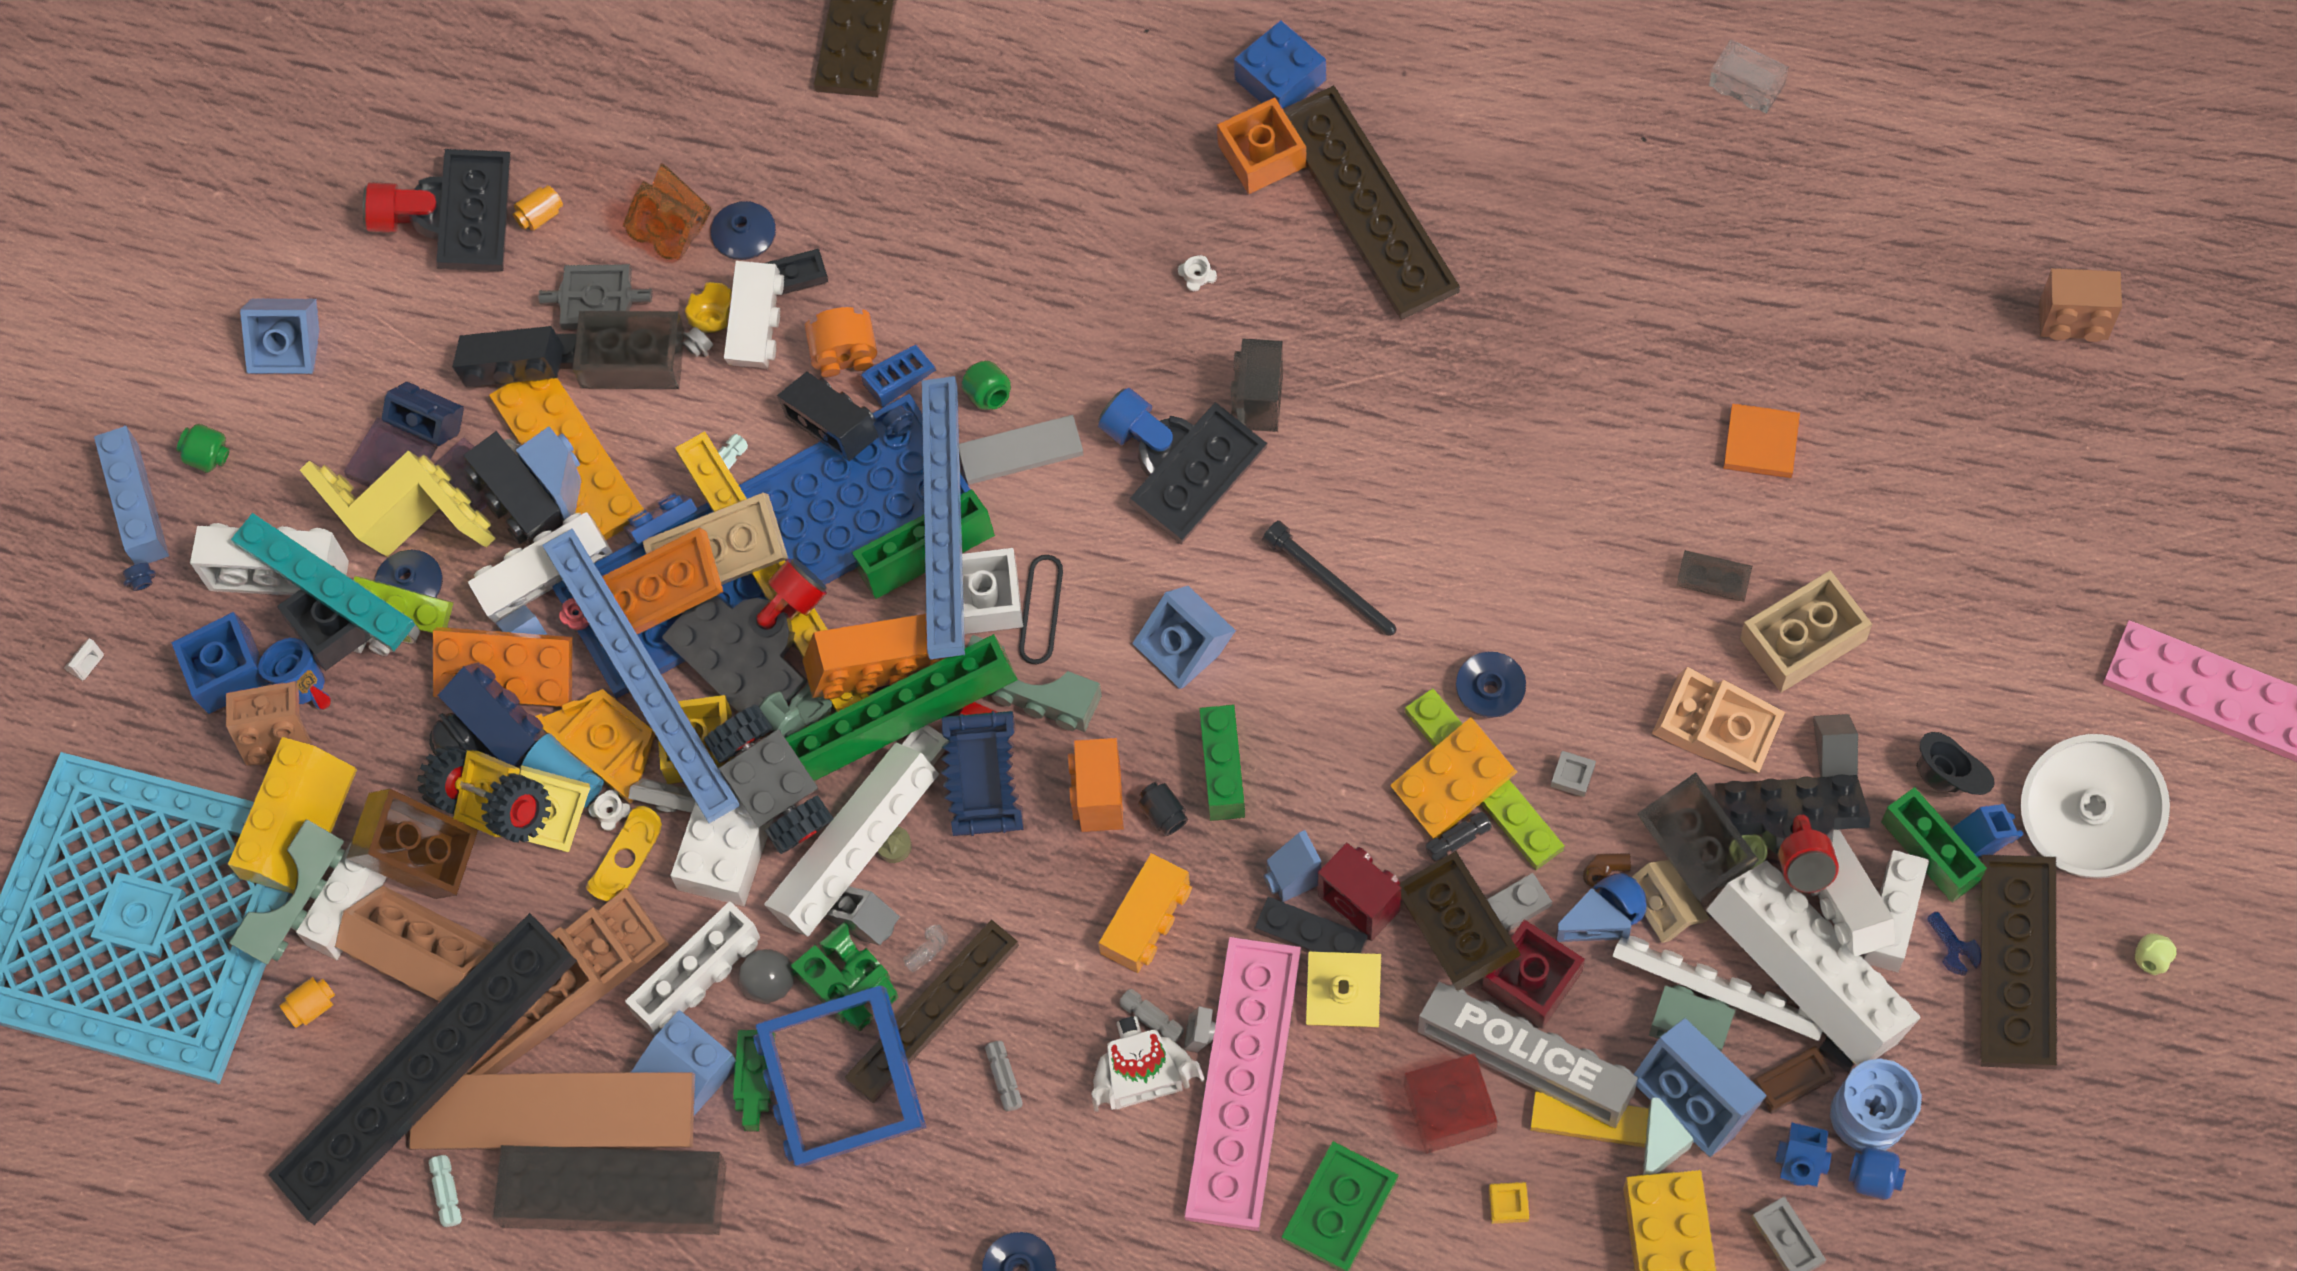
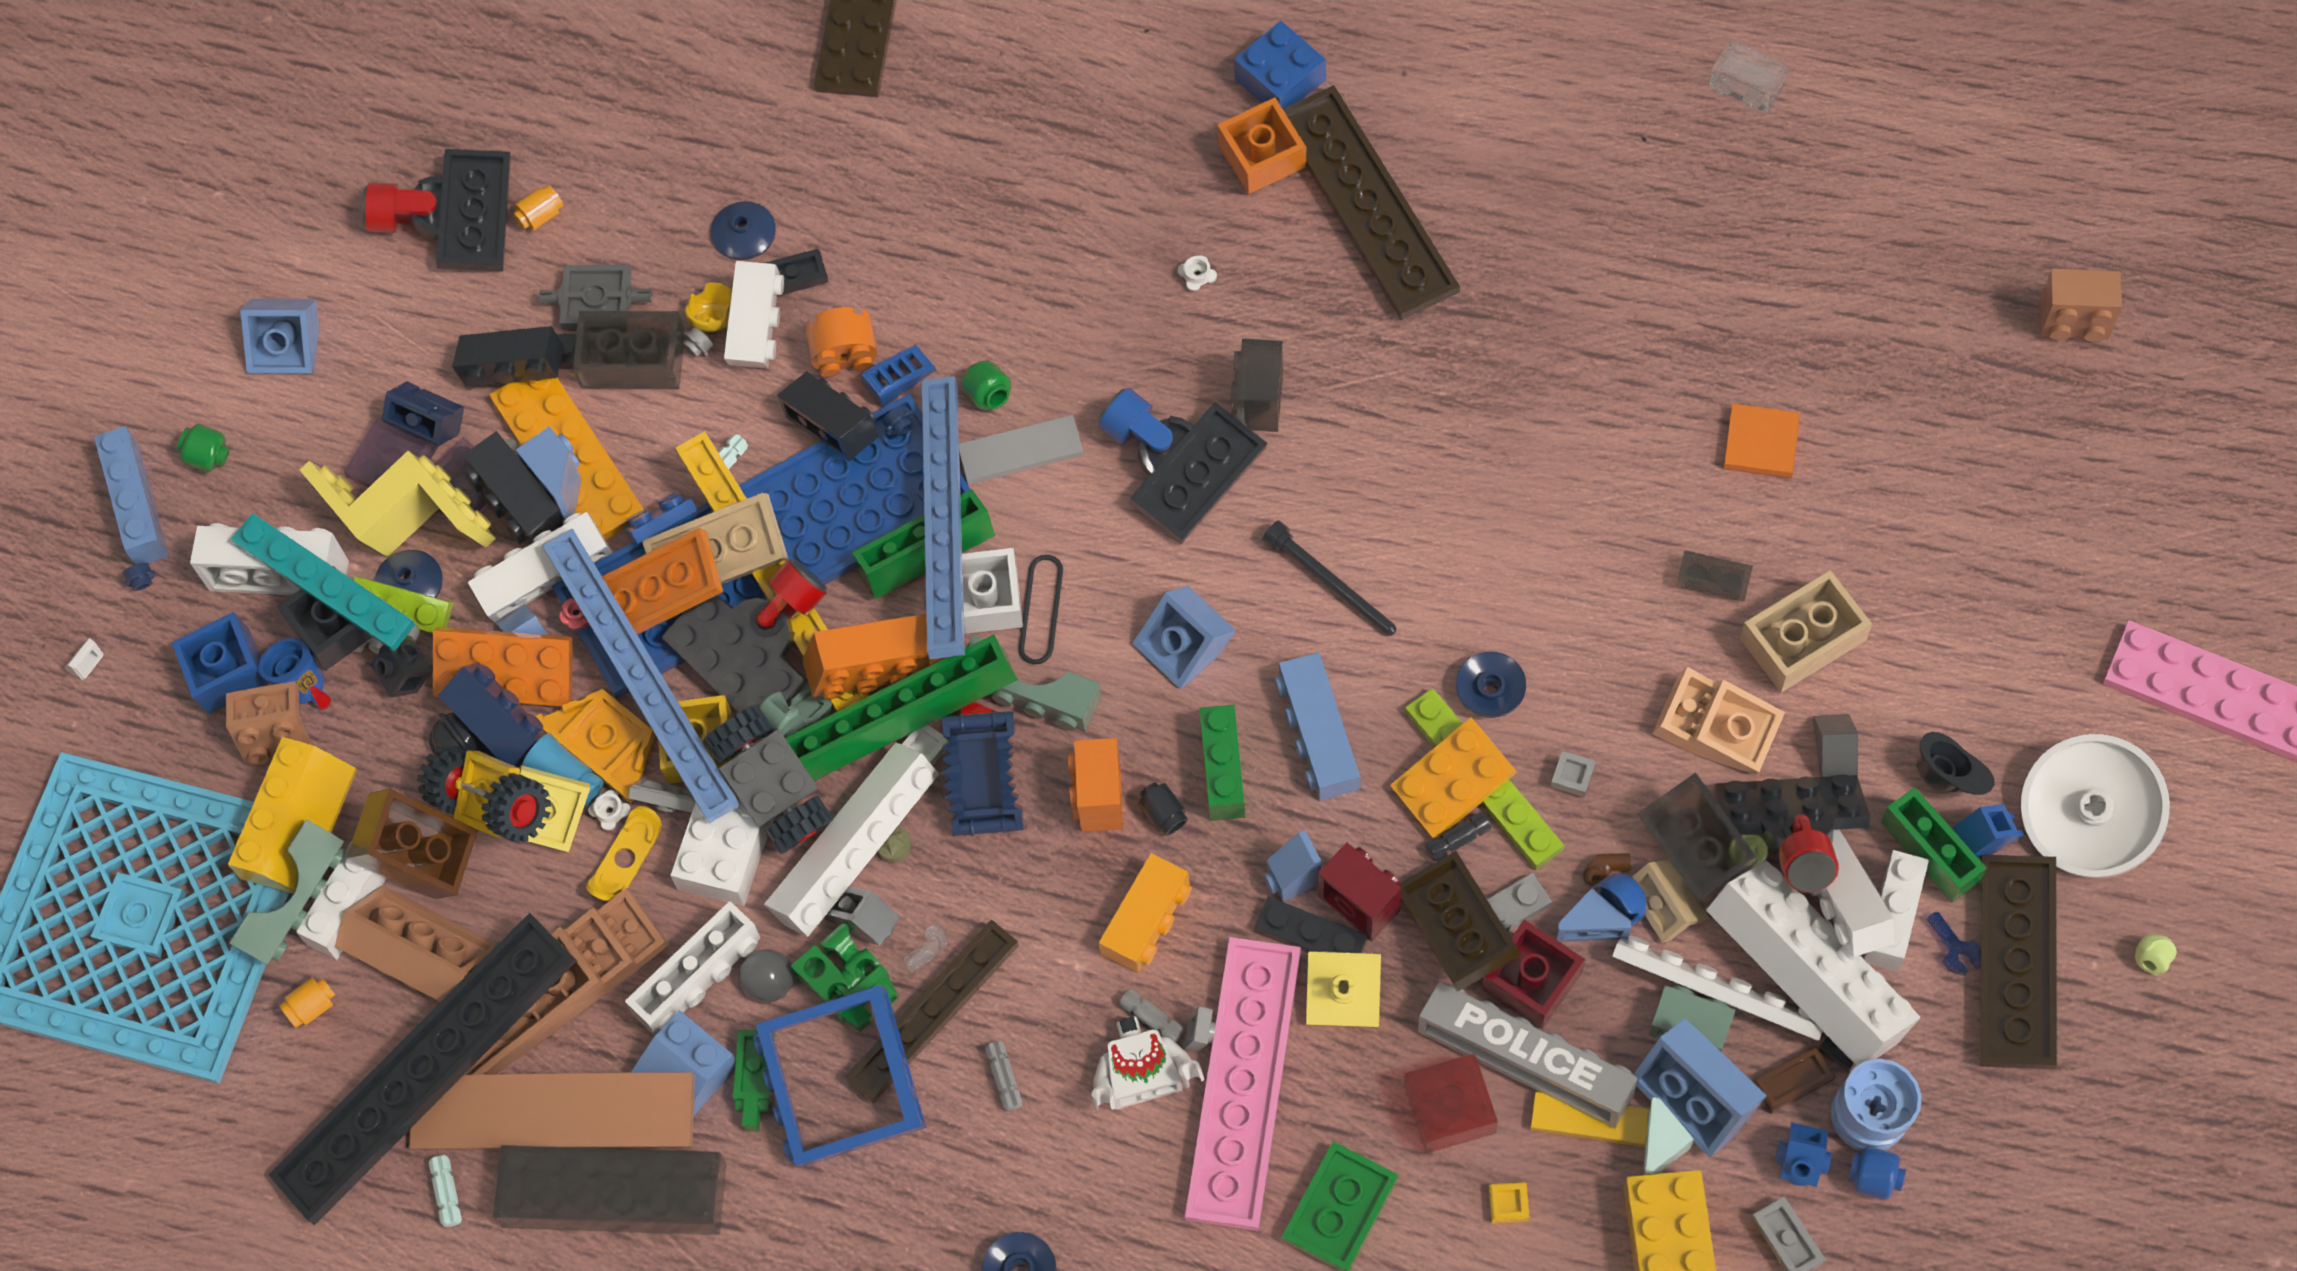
clear orange piece [622,163,712,260] -> none
none -> black brick [370,640,432,697]
none -> medium blue brick [1274,652,1360,801]

